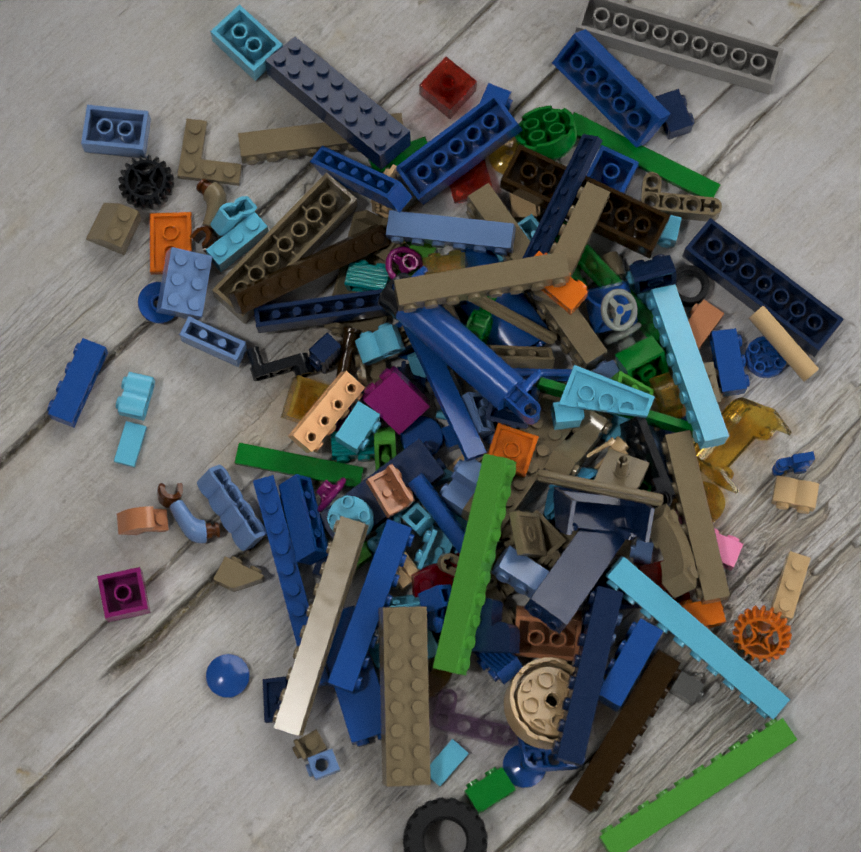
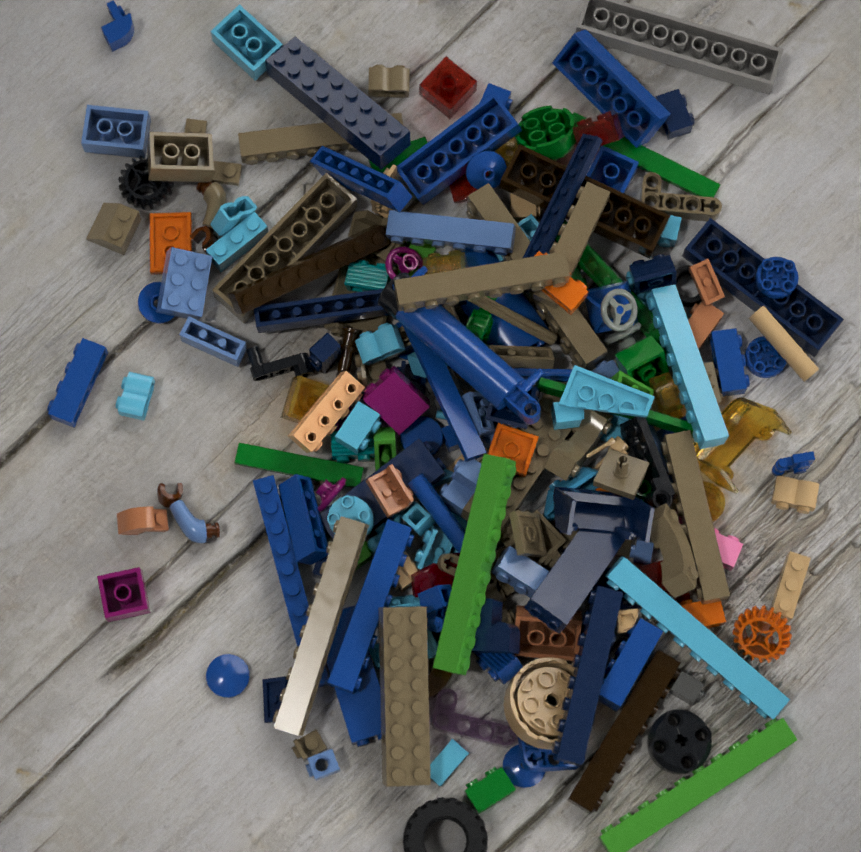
medium azure tile [114,421,147,468] -> none
medium blue brick [197,464,267,551] -> none
dark tan slope [213,556,265,592] -> none
dark tan axle [537,469,663,507] -> none
dark tan brick [602,251,627,281] -> none
none -> blue brick [101,0,134,52]
none -> dark tan brick [147,132,214,182]
none -> dark tan brick [368,64,410,98]
none -> blue dish [466,151,507,189]
none -> clear red brick [572,111,624,146]
none -> tan tile [617,609,639,634]
none -> black piece [647,709,712,775]
none -> nougat plate [689,259,725,306]
none -> blue tile [755,257,798,299]

